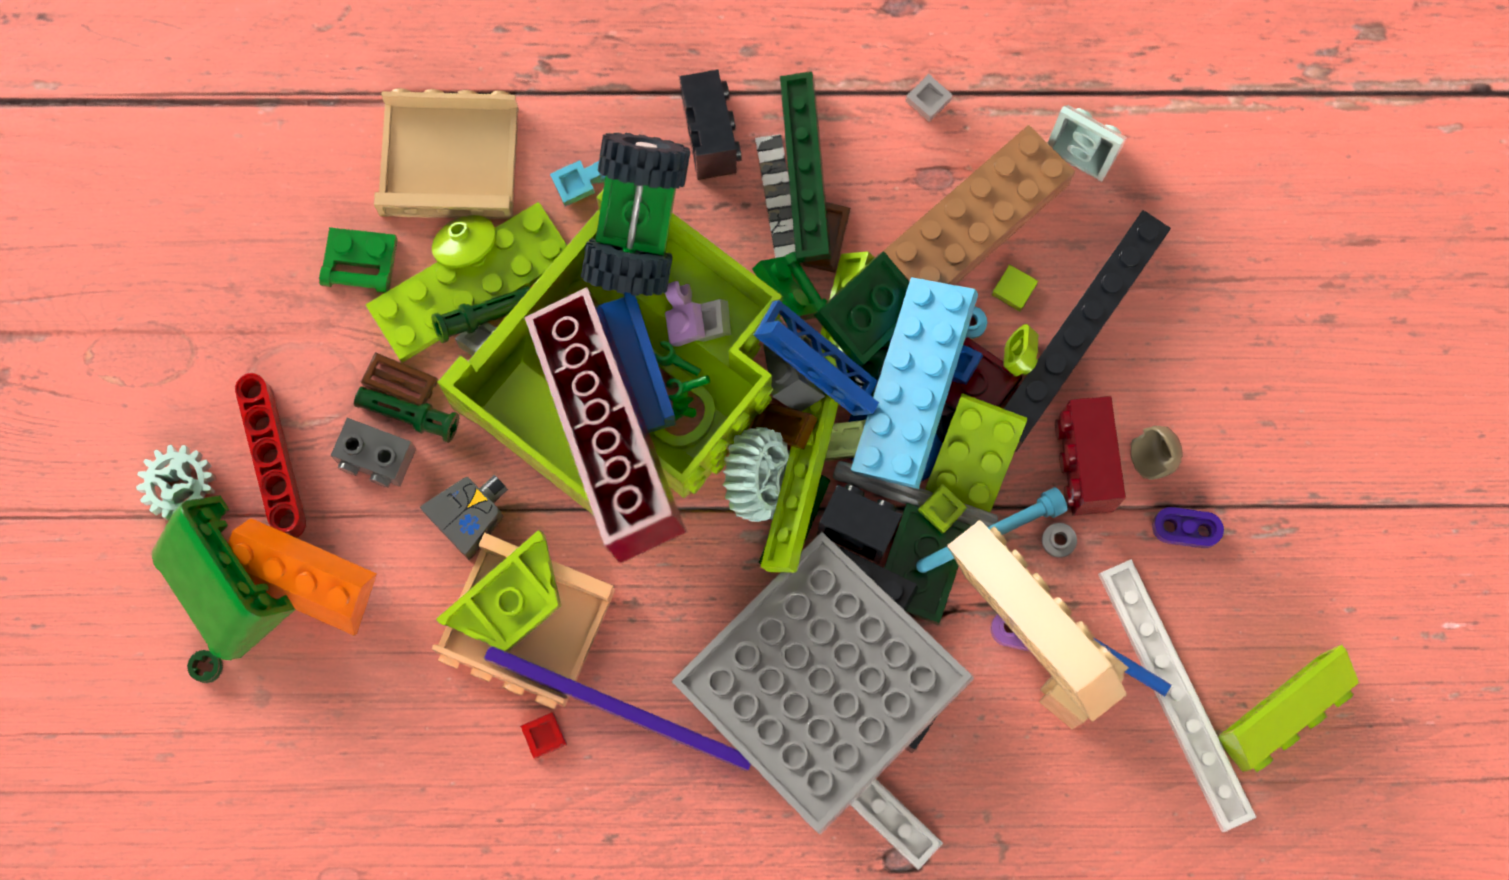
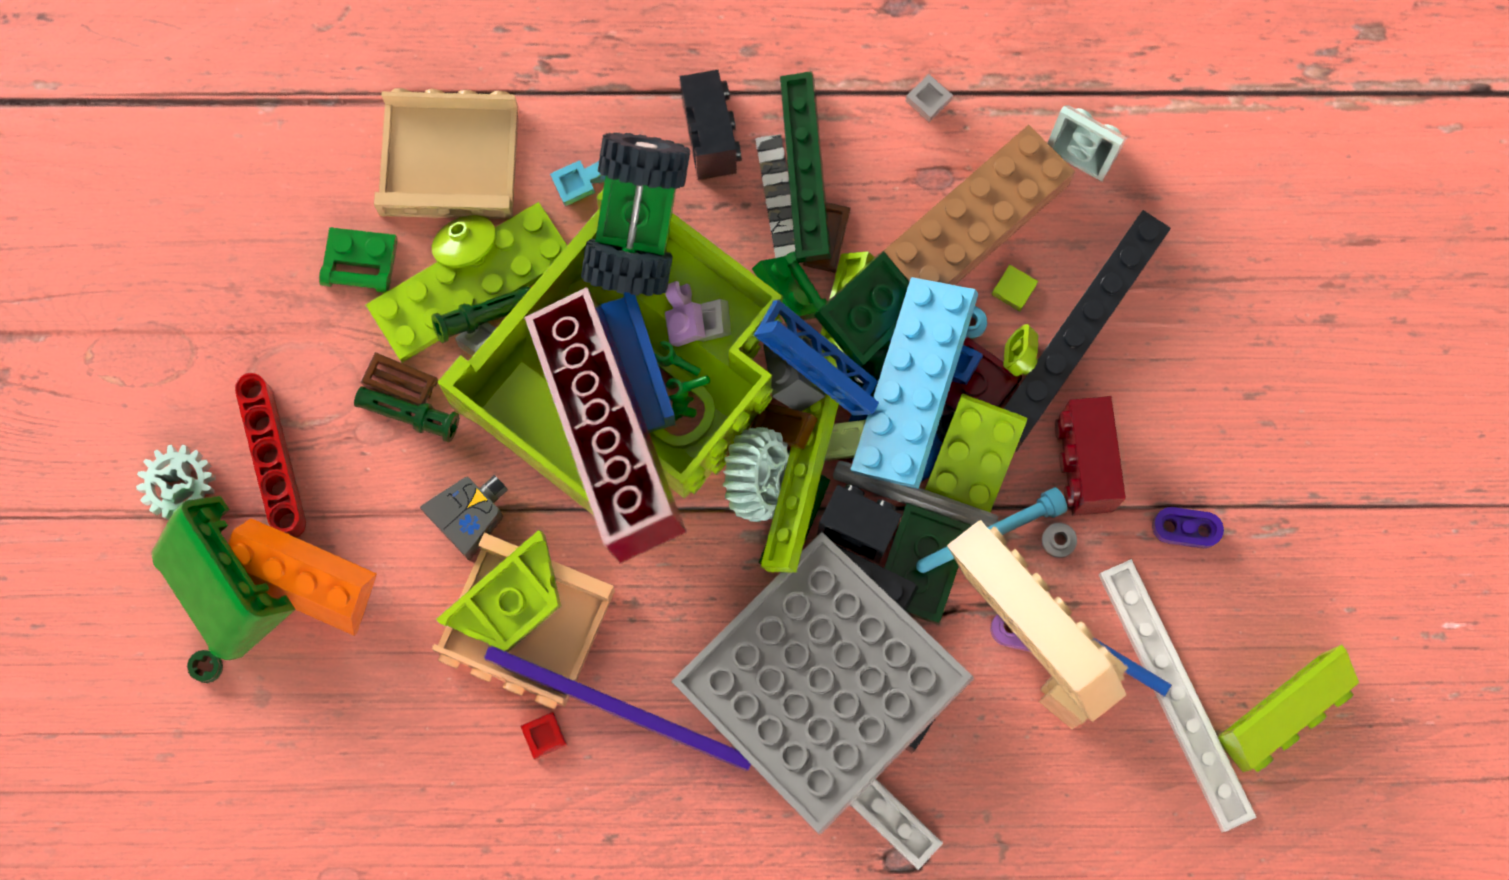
dark grey brick [331,418,416,488] -> none
lime tile [918,484,968,534] -> none
dark tan hair [1131,425,1183,480] -> none

